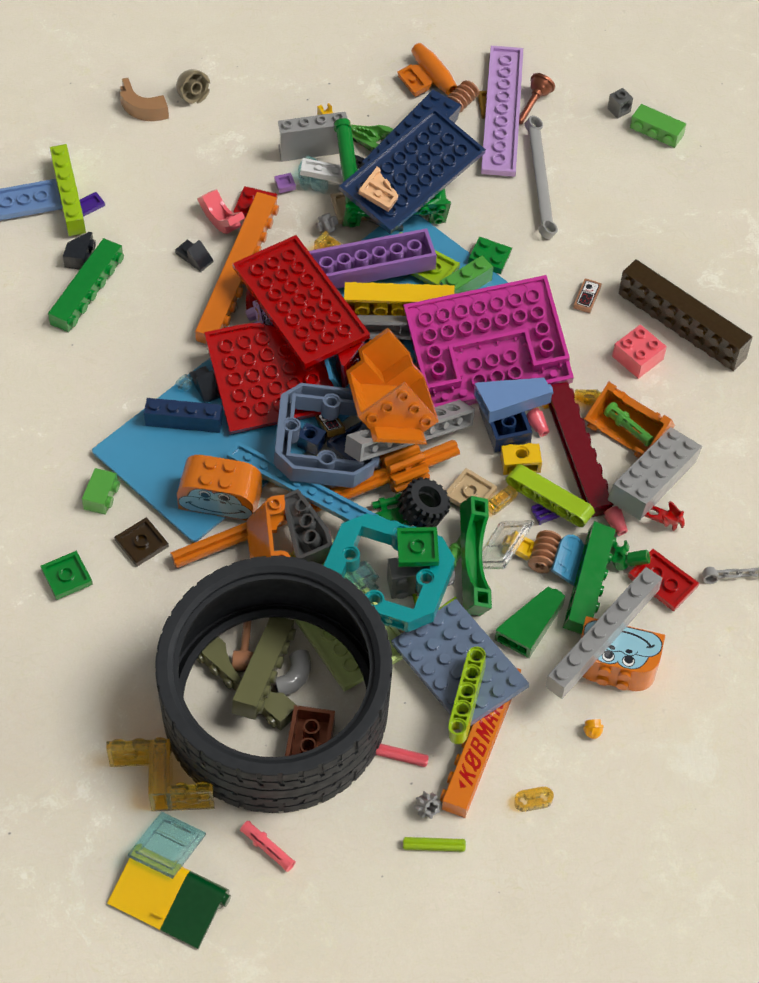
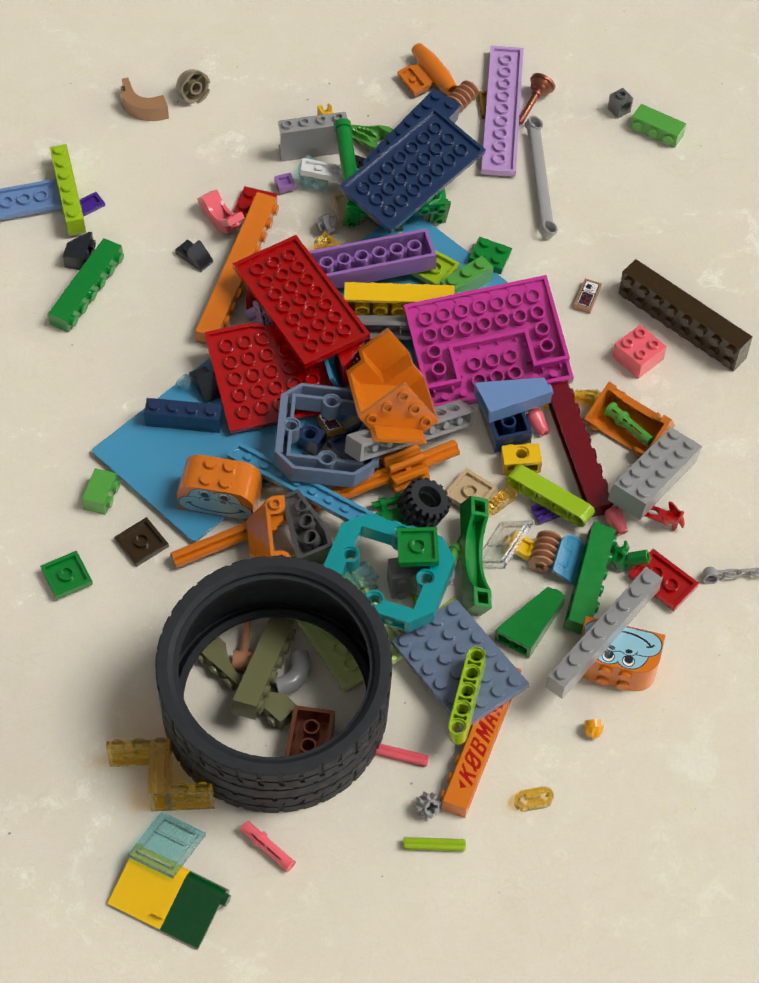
light nougat wing [358,167,399,212] -> none

